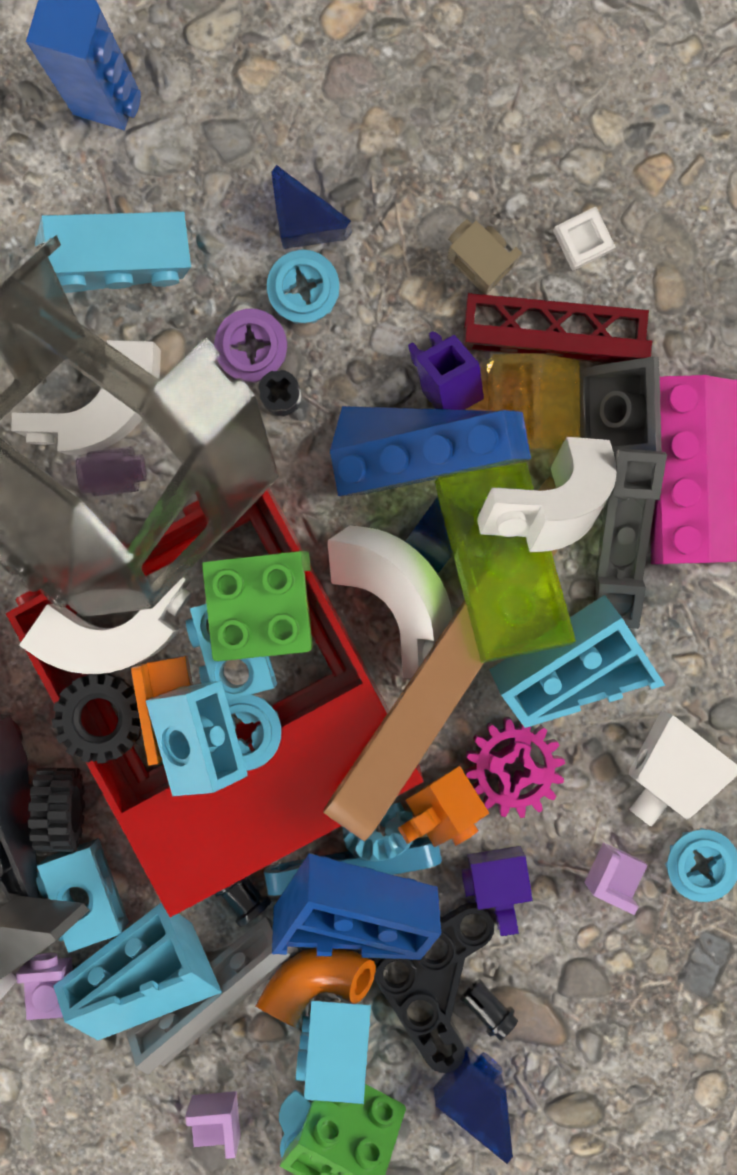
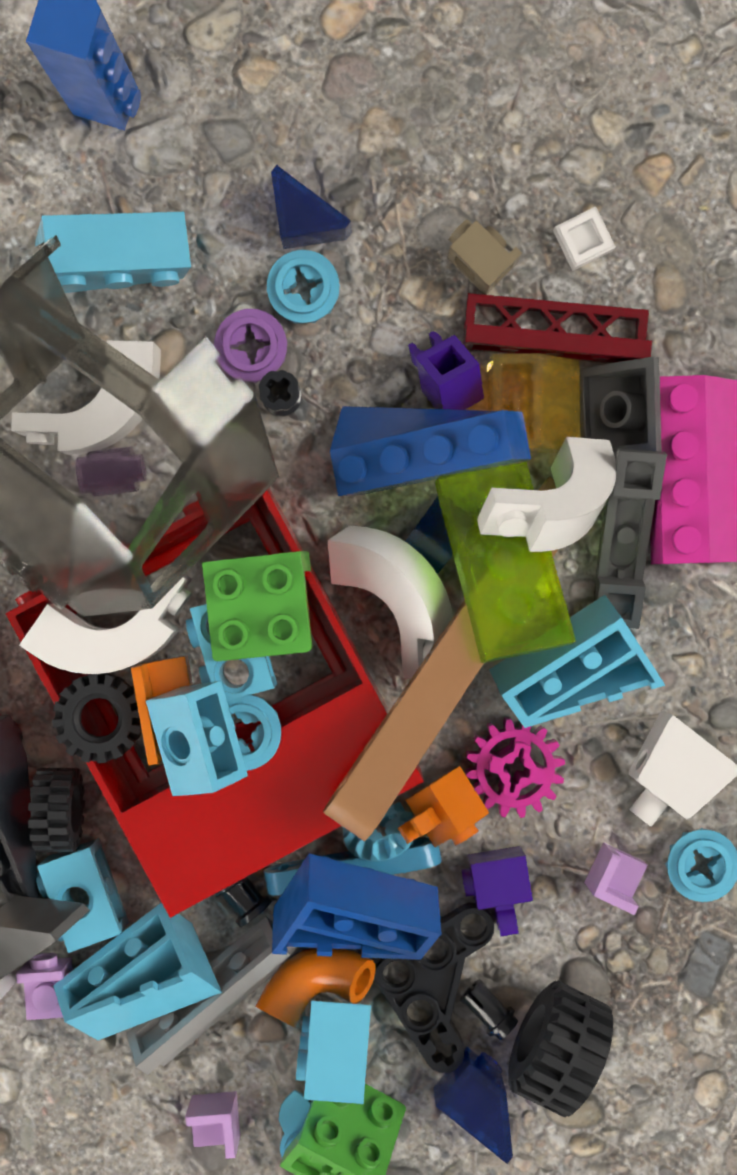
none -> black tyre [508,980,613,1117]

